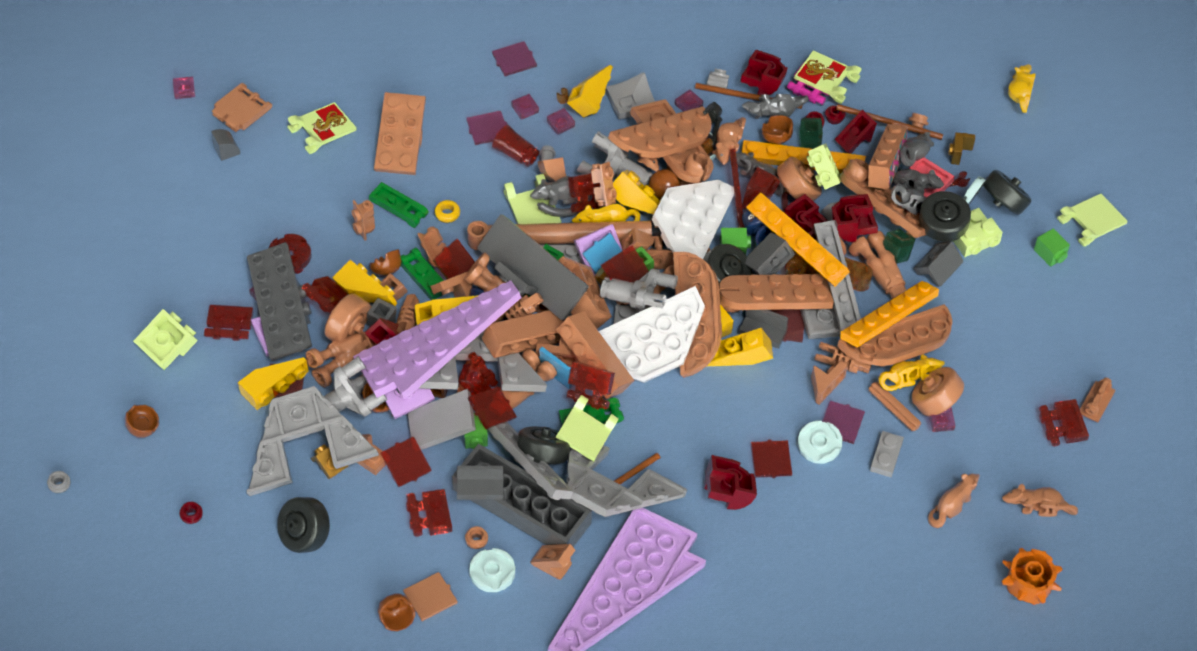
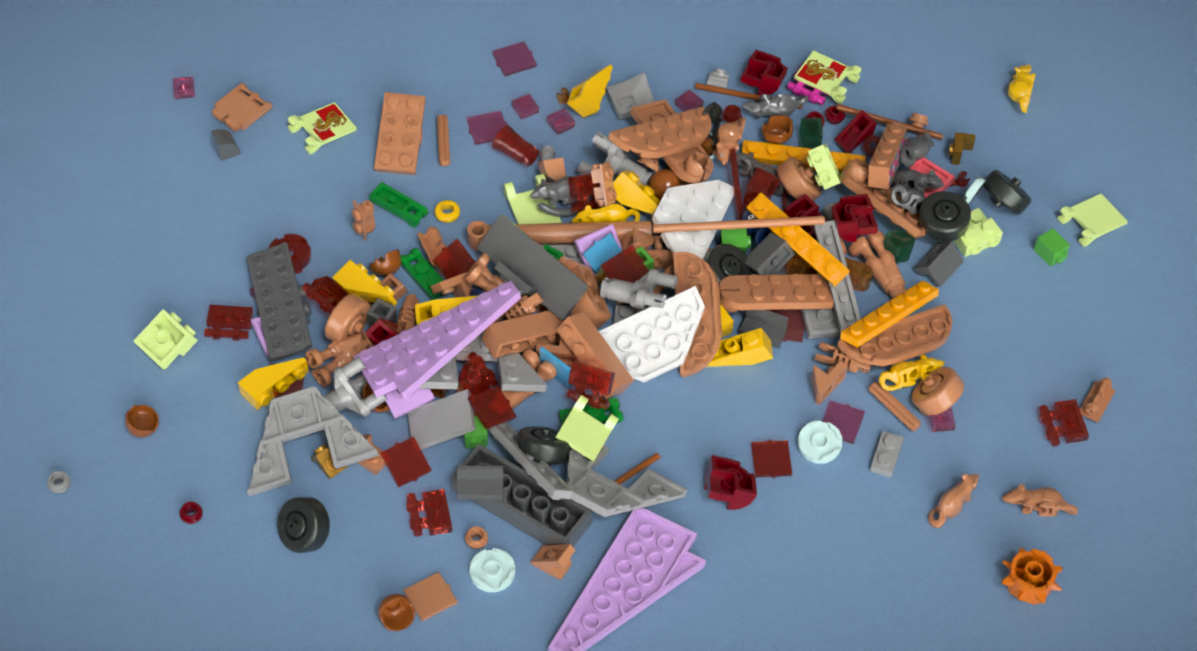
none -> nougat axle [437,114,450,167]
none -> nougat piece [653,216,825,233]
none -> clear red plate [722,105,742,123]
none -> clear red plate [863,135,881,156]

